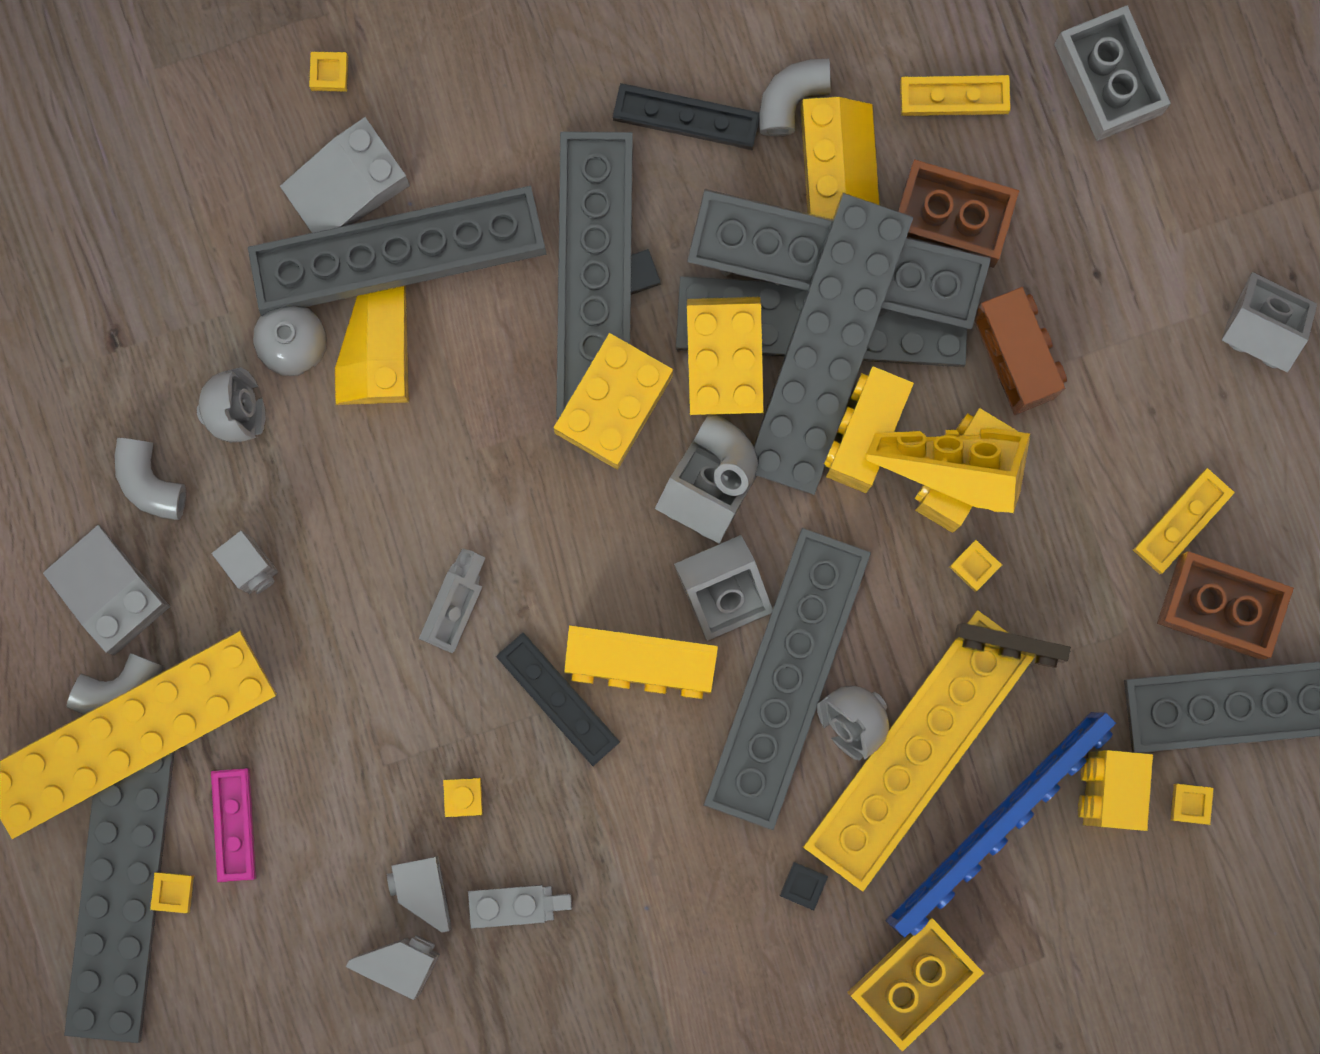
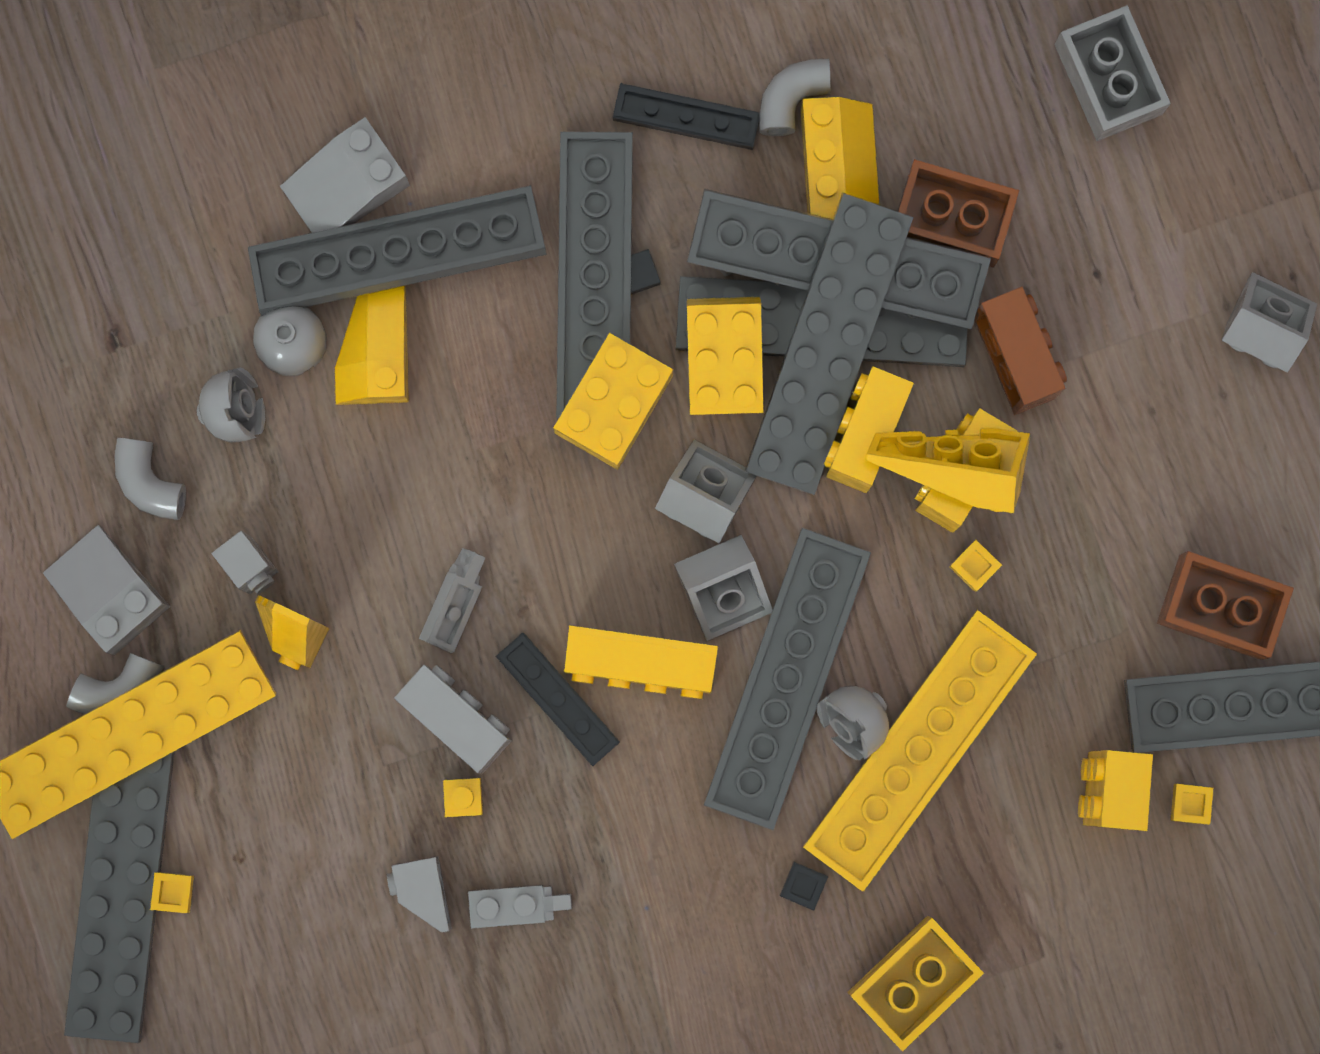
dark pink tile [211,768,256,882] -> none
yellow plate [309,52,348,92] -> none
light grey slope [346,935,440,1000] -> none
light grey cylinder [694,414,758,496] -> none
blue plate [885,712,1116,937] -> none
yellow plate [900,75,1010,116] -> none
dark brown plate [954,623,1071,668] -> none
yellow plate [1133,468,1235,574] -> none
none -> yellow wedge [255,595,329,670]
none -> light grey brick [394,665,512,774]

